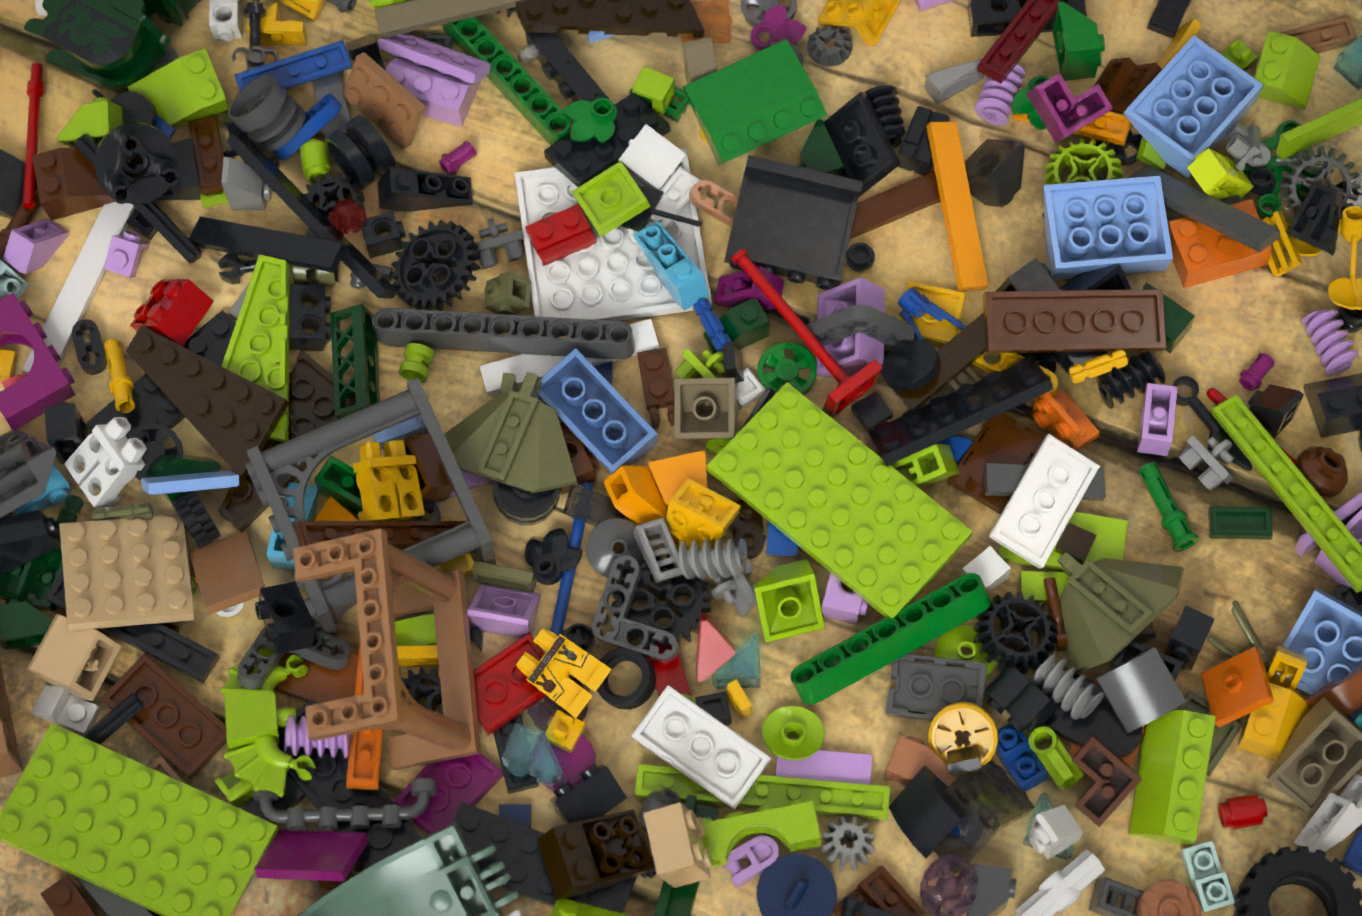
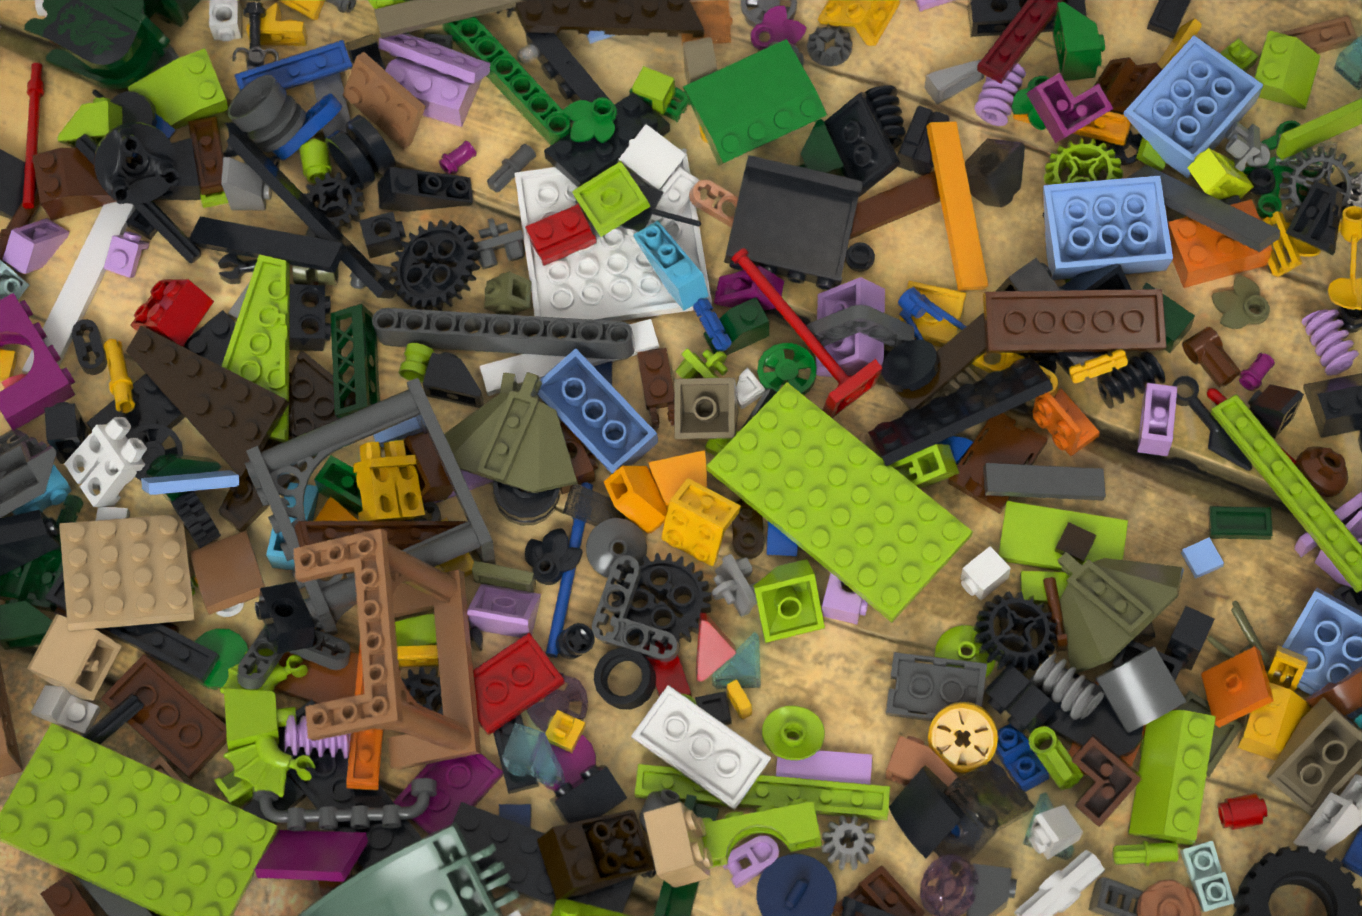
olive axle [92,502,153,521] -> none
clear red gear [329,199,367,234] -> none
yellow hips [516,628,612,718] -> none
light grey slope [633,517,683,583] -> none
light grey piece [679,538,747,579] -> none
black tile [723,342,744,383] -> none
green beam [790,573,991,705] -> none
black tile [851,391,893,432] -> none
tile [947,745,981,775] -> none
white tile [988,434,1100,569] -> none
green pin [1138,462,1199,552] -> none
light grey hips [1179,435,1234,491] -> none
none -> green tile [195,629,249,690]
none -> black slope [422,352,484,408]
none -> dark grey axle [487,144,536,193]
none -> lime axle [1112,840,1178,866]
none -> light blue tile [1181,537,1224,579]
none -> reddish brown piece [1182,327,1241,388]
none -> olive plate [1212,275,1270,329]

